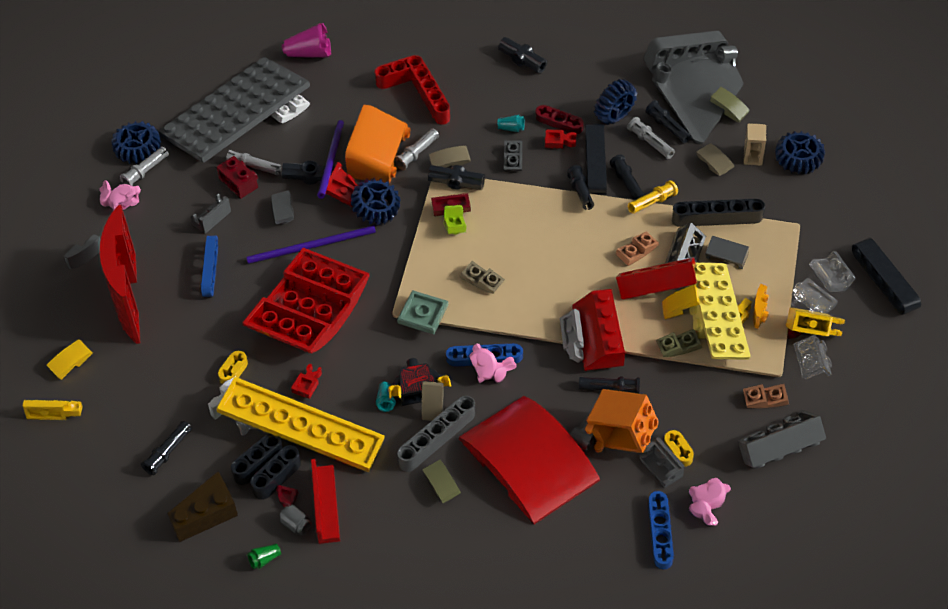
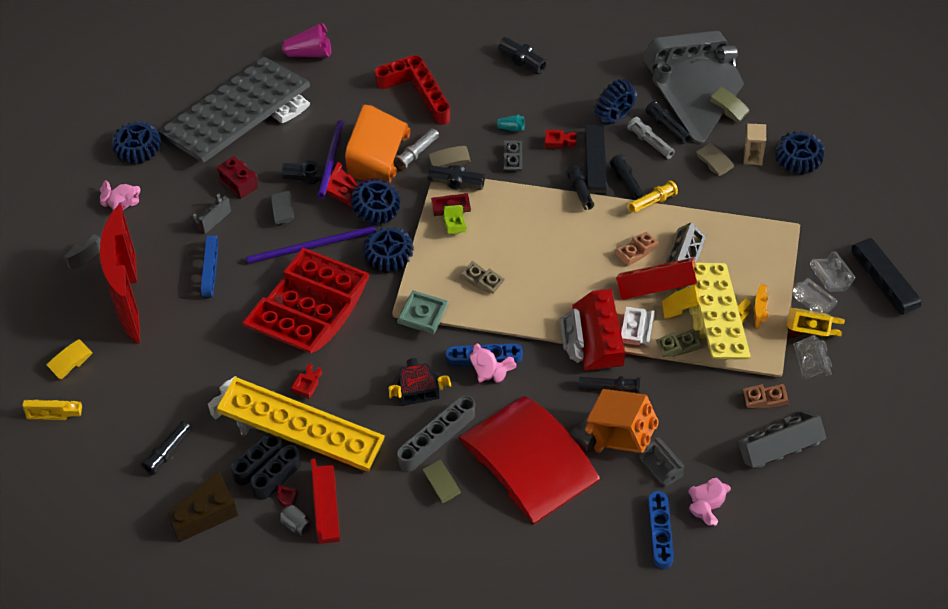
light grey pin [120,147,169,186] -> none
yellow beam [218,351,248,384] -> none
light grey pin [226,150,281,175] -> none
green cone [247,543,281,569] -> none
teal cone [376,382,396,412] -> none
dark tan slope [422,382,444,421] -> none
dark red beam [536,105,584,134] -> none
yellow beam [664,430,694,467] -> none
black beam [672,198,765,227] -> none
dark grey hinge [705,236,749,269] -> none
none -> dark blue gear [363,226,414,273]
none -> white plate [621,307,655,347]

